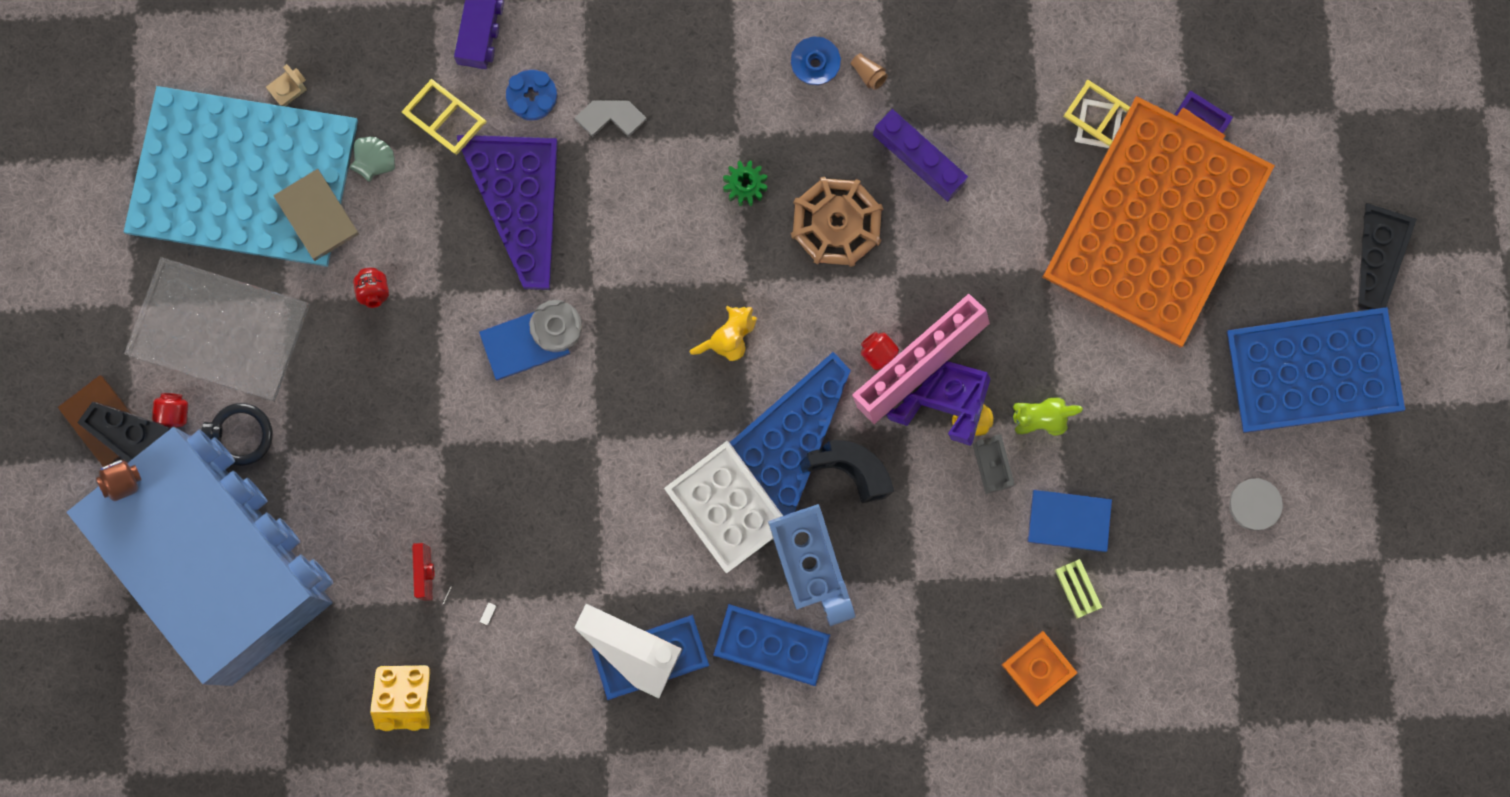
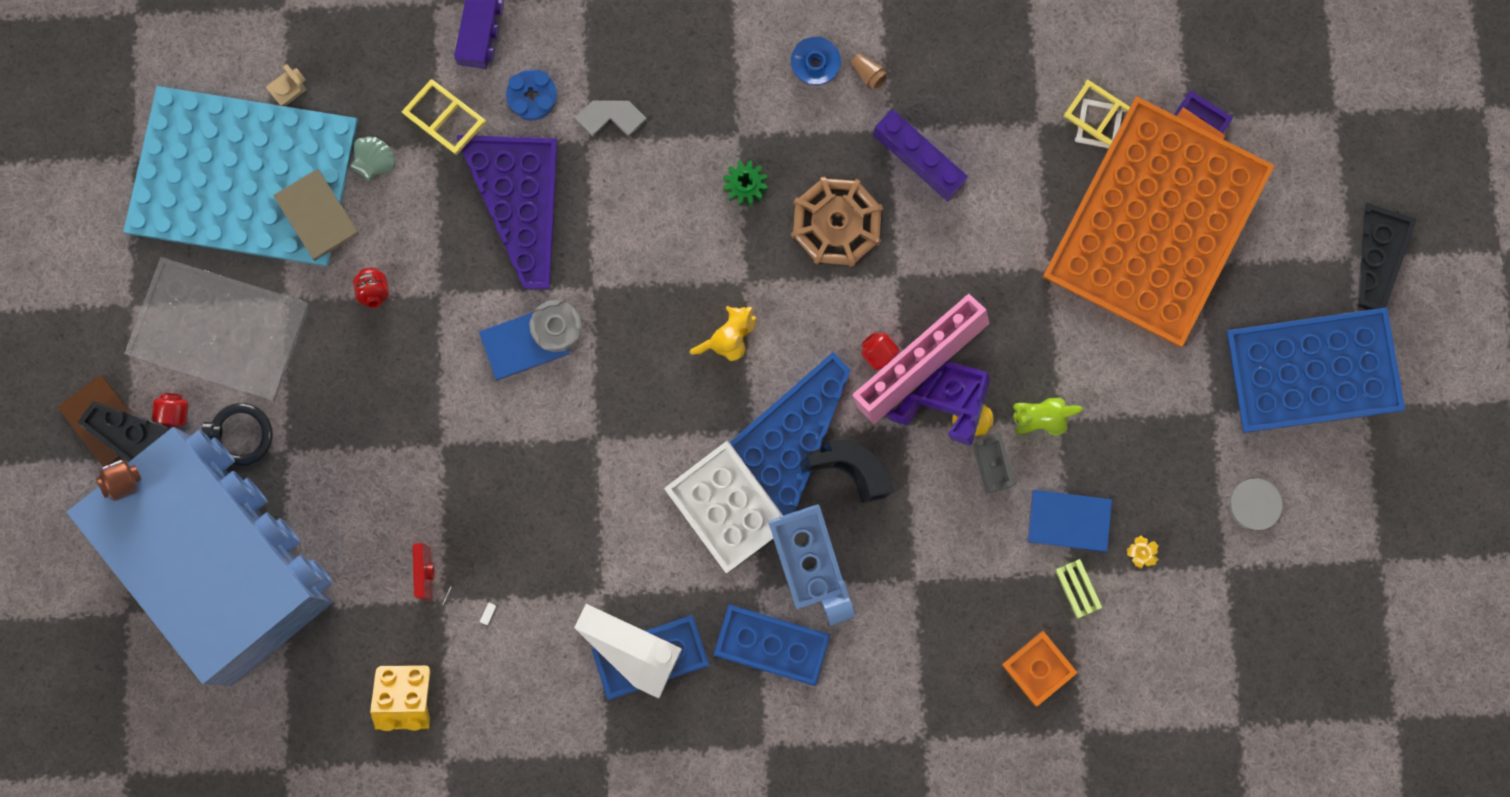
none -> yellow plant [1127,536,1159,568]

